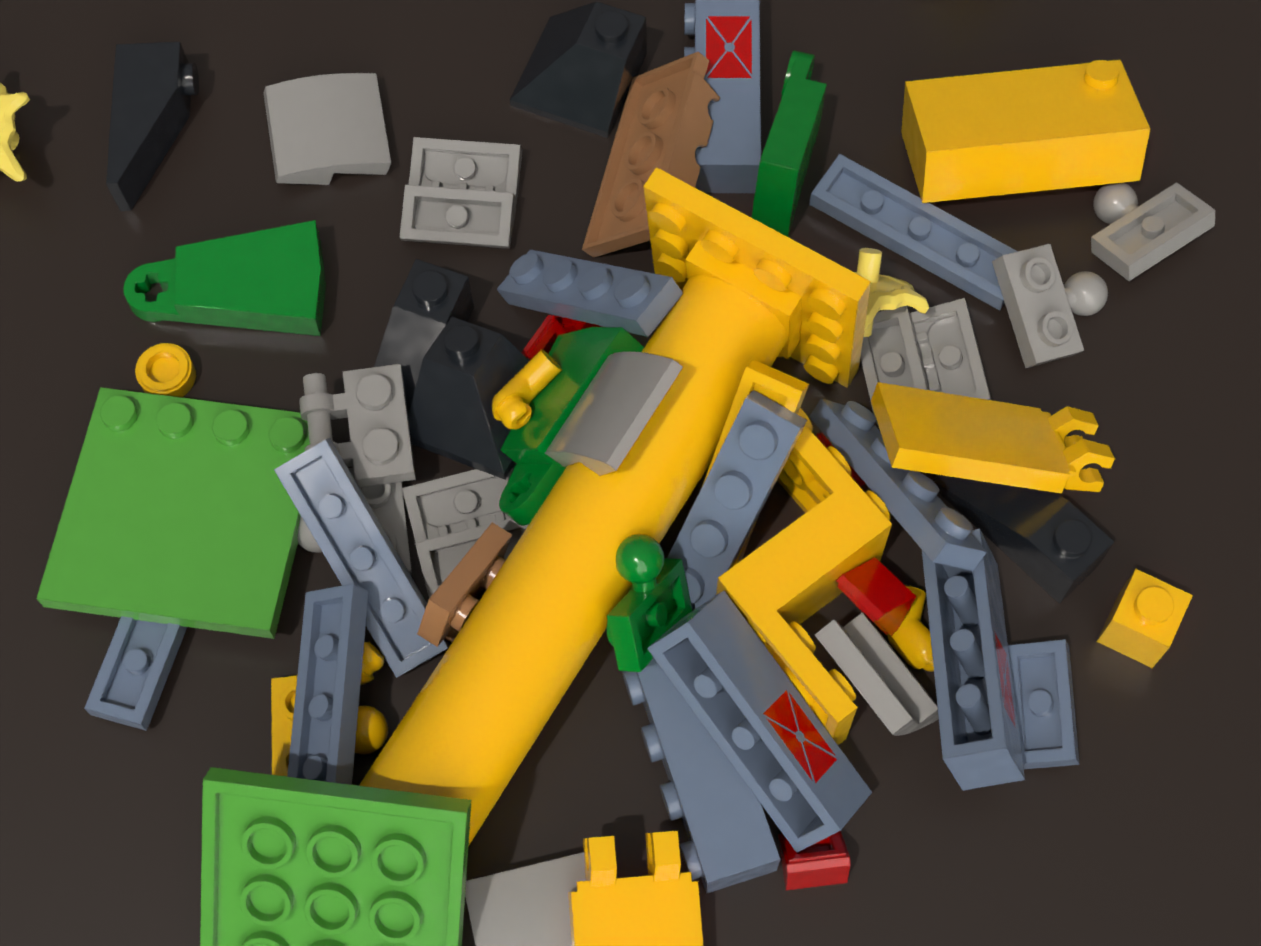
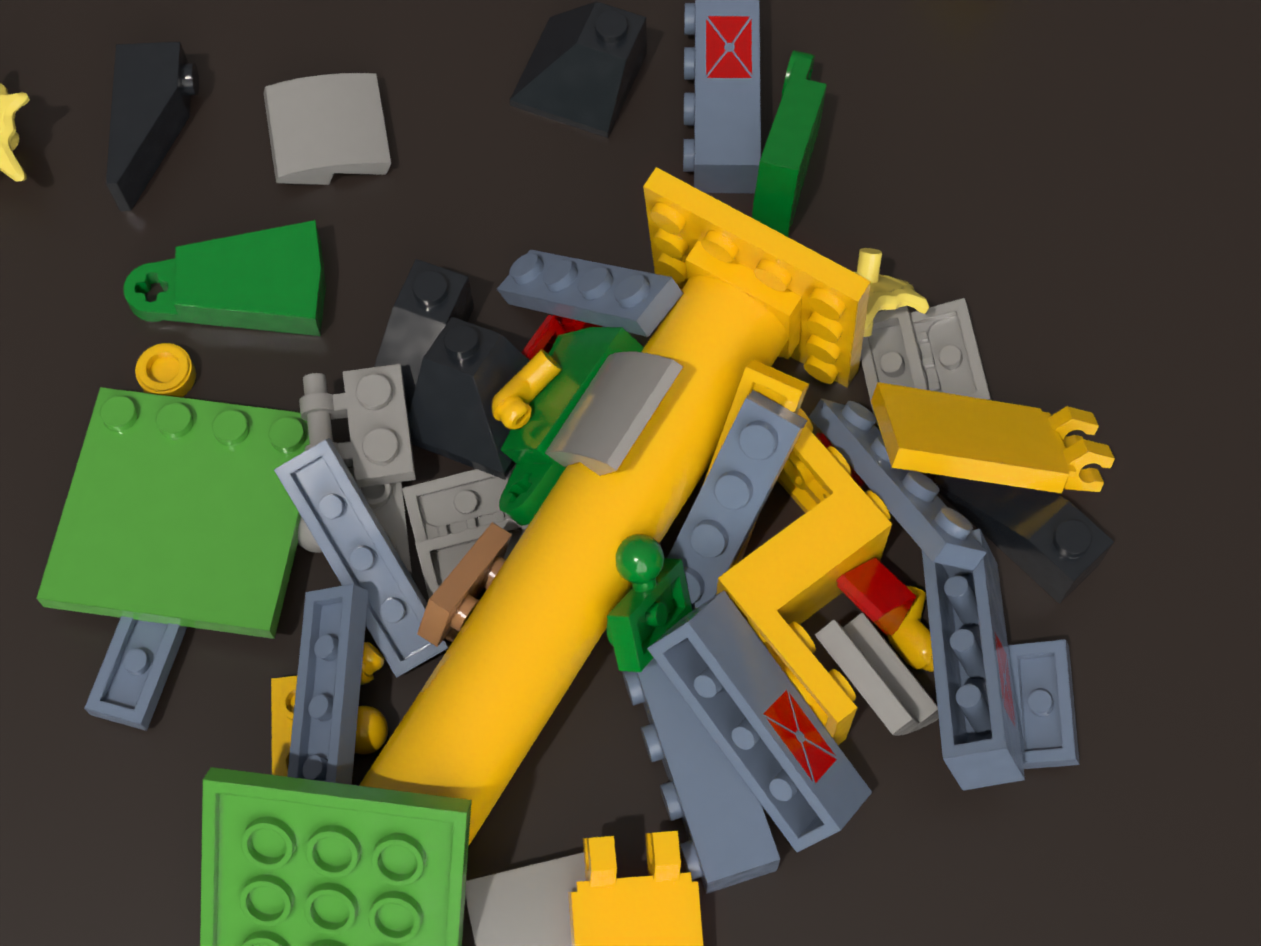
light grey slope [400,137,523,249] -> none
medium nougat piece [582,52,720,258] -> none
red slope [778,831,850,890] -> none
sand blue plate [810,154,1018,311] -> none
yellow brick [901,60,1150,203] -> none
light grey plate [992,244,1108,368] -> none
light grey plate [1091,182,1215,281] -> none
yellow brick [1097,569,1193,668] -> none

